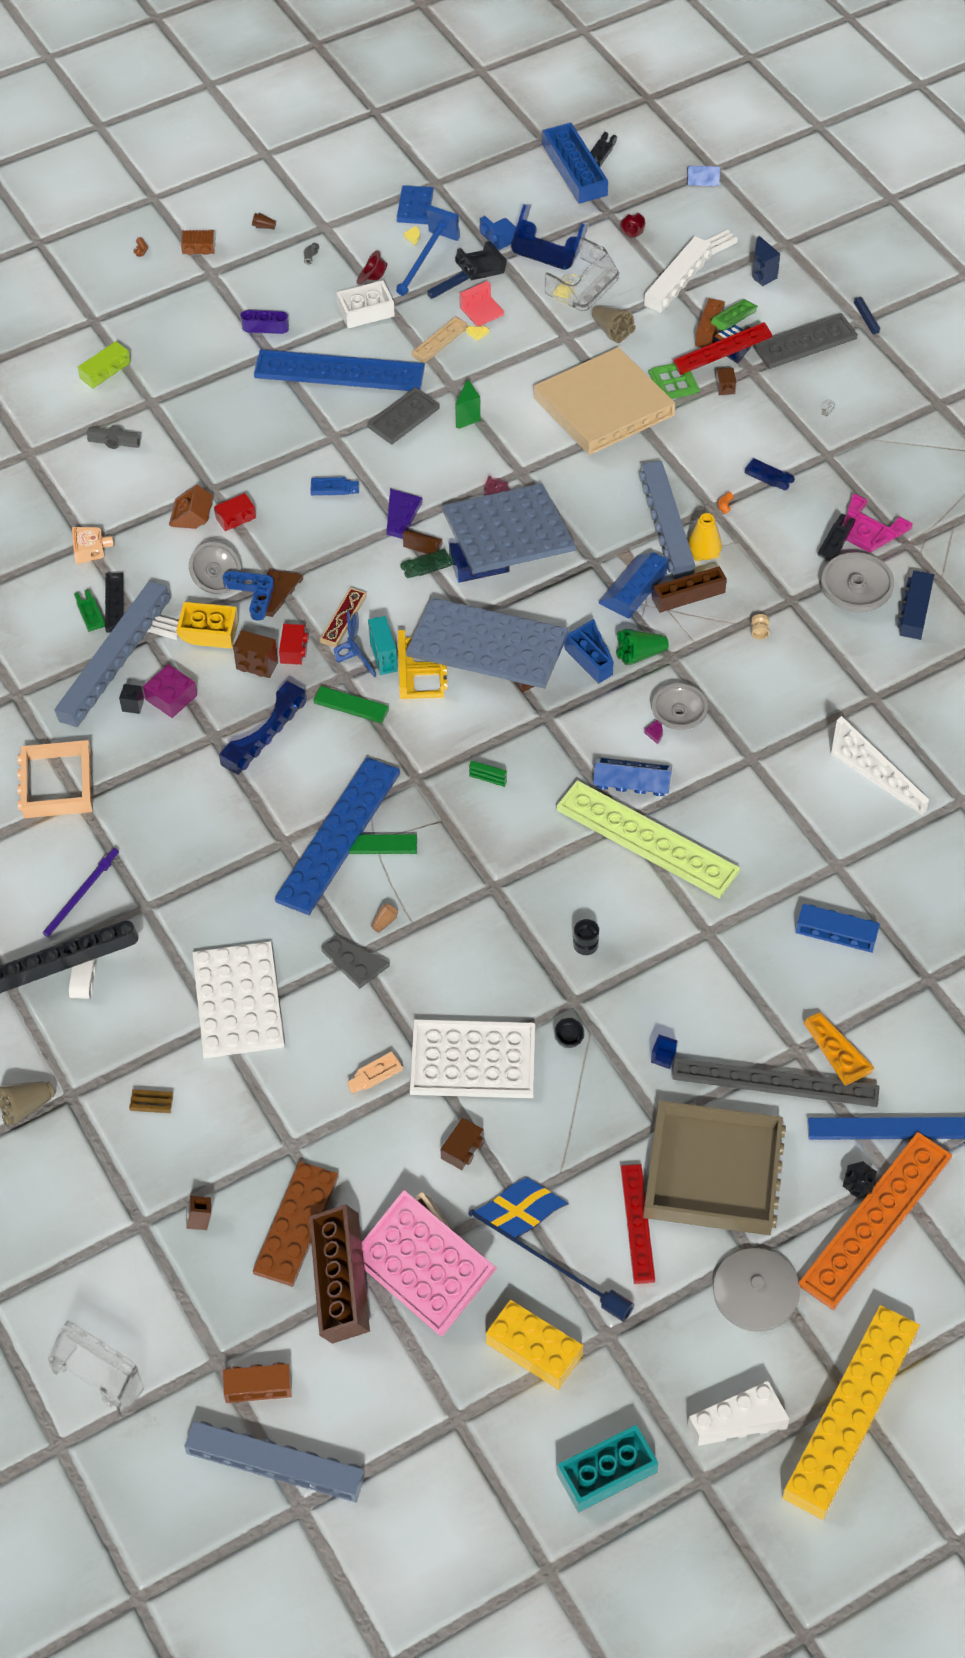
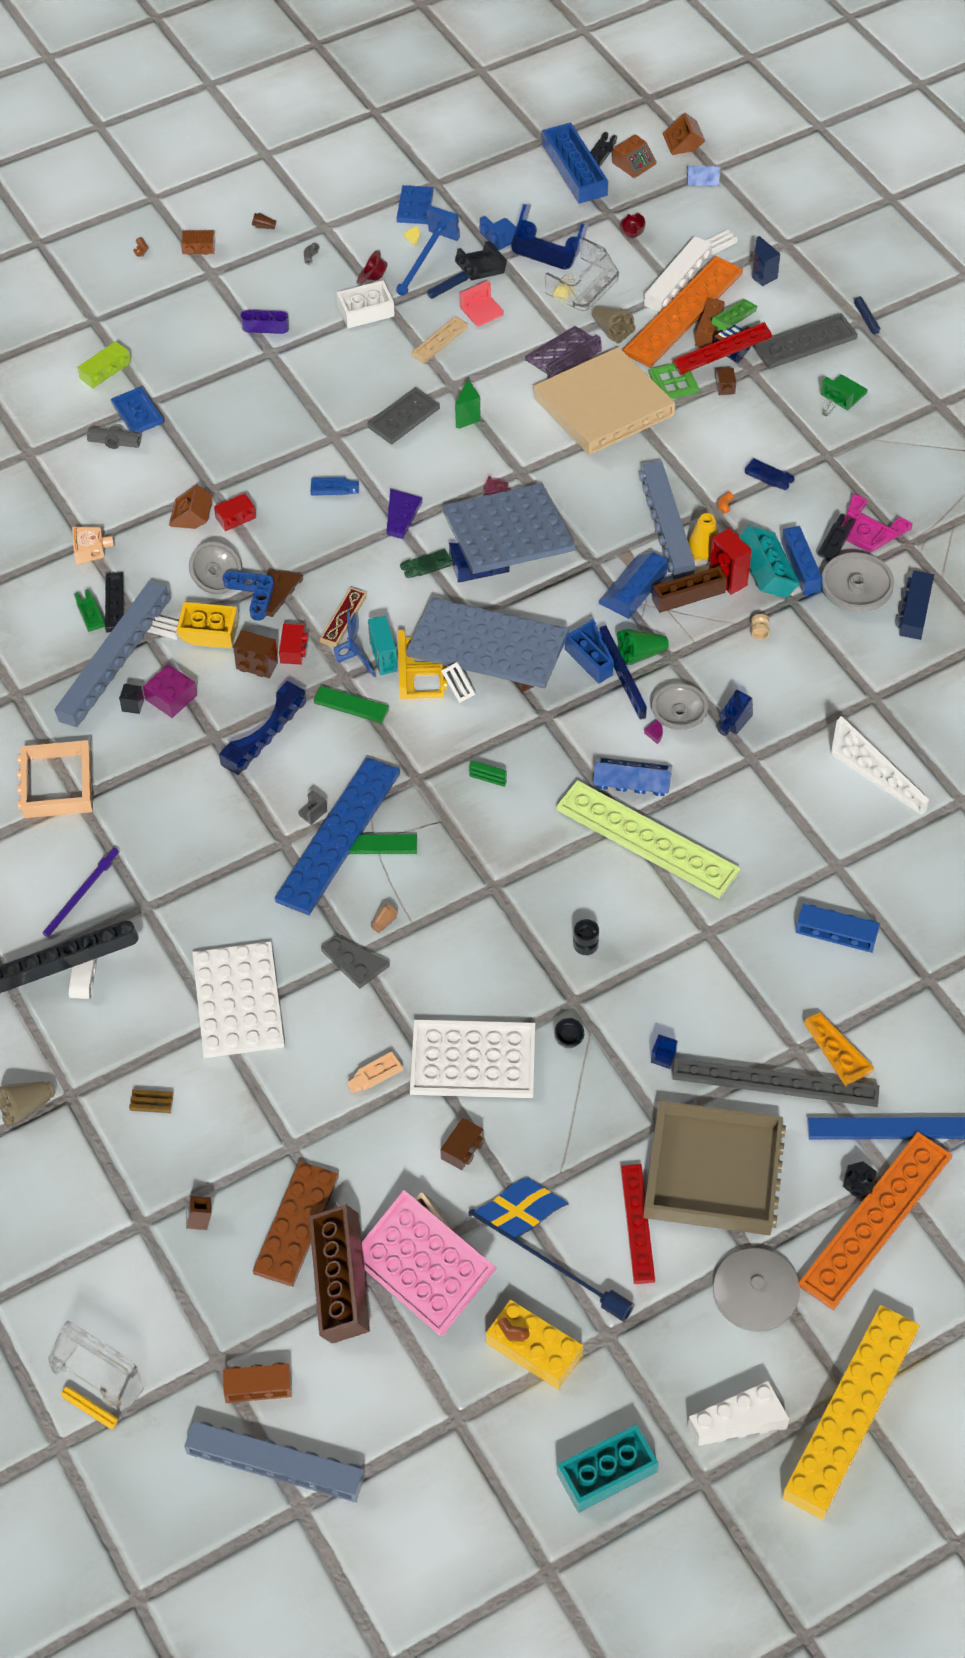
blue plate [254,349,425,391] -> none
reddish brown panel [403,530,443,556] -> none
light yellow tile [466,325,489,341] -> none
none -> yellow axle [61,1386,118,1429]
none -> blue plate [111,387,164,433]
none -> dark grey panel [298,790,327,825]
none -> white tile [442,662,476,703]
none -> dark orange arm [498,1318,530,1342]
none -> clear purple fence [525,326,602,379]
none -> clear blue tile [600,625,647,720]
none -> dark orange slope [612,134,657,178]
none -> orange plate [623,256,743,368]
none -> dark orange slope [663,113,705,155]
none -> red brick [709,528,752,595]
none -> clear blue torso [717,689,753,736]
none -> teal brick [739,525,800,598]
none -> blue brick [781,526,823,596]
none -> green bracket [821,374,868,411]

